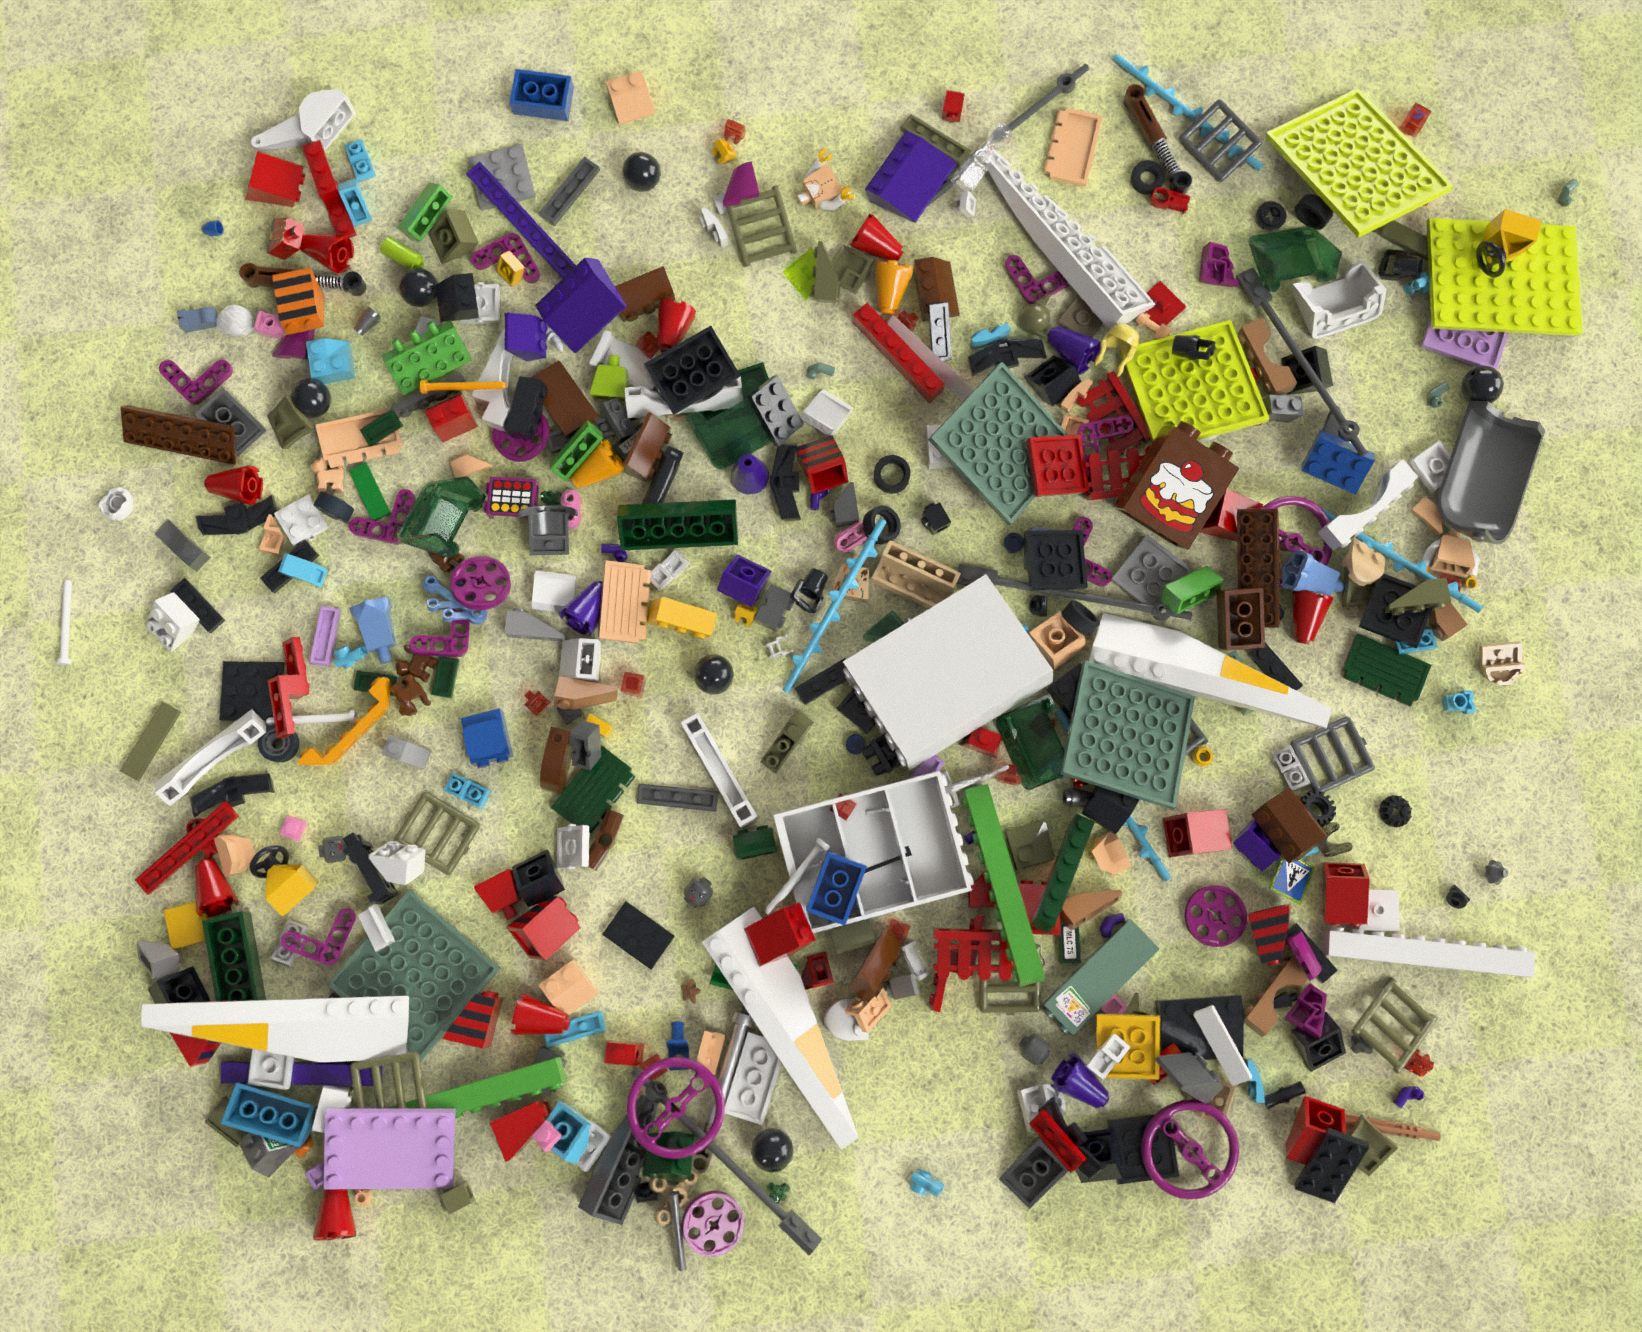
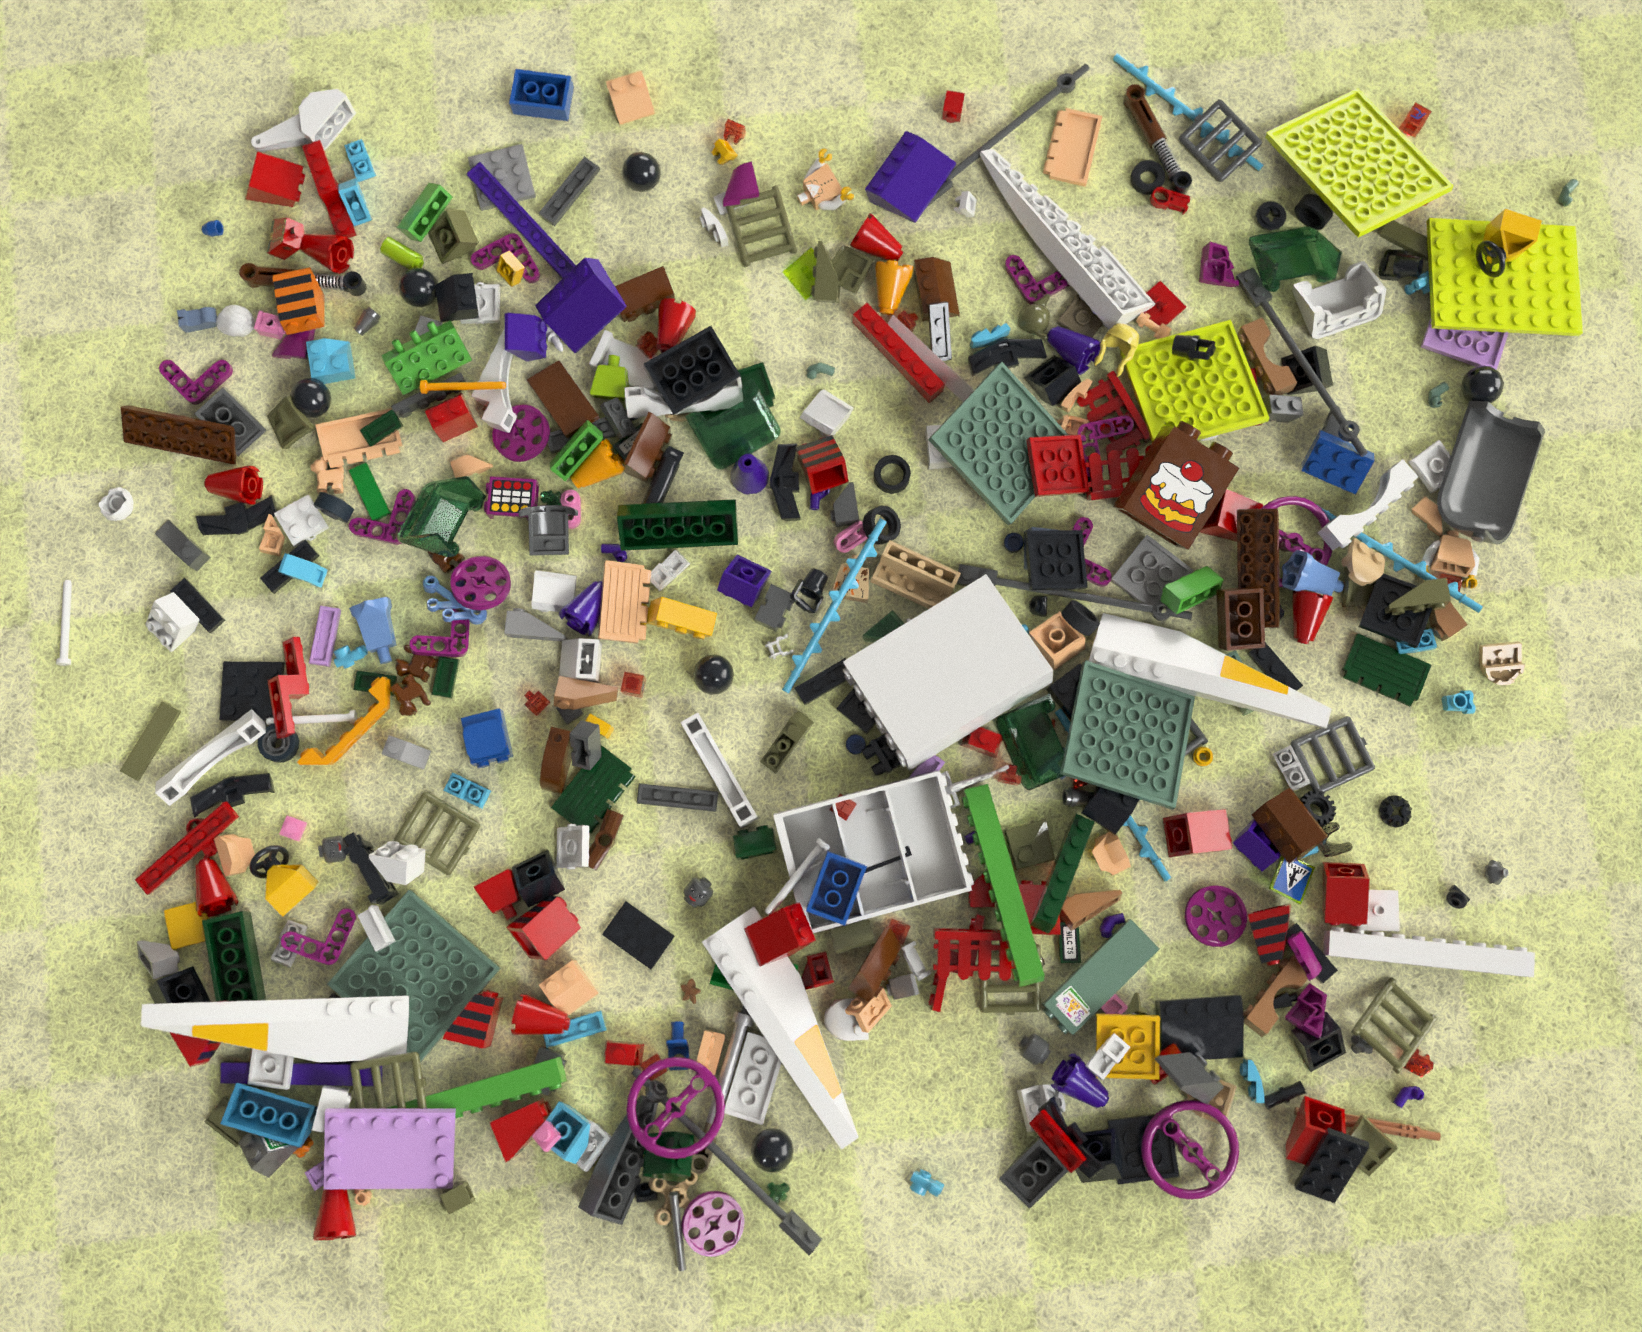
black brick [505,376,548,441] -> none
yellow tile [734,602,759,627] -> none
plate [747,375,804,446] -> none
olive tile [900,114,971,167] -> none
black brick [921,502,951,535] -> none
clear beam [951,123,1011,192] -> none
white tile [1193,1005,1252,1086] -> none

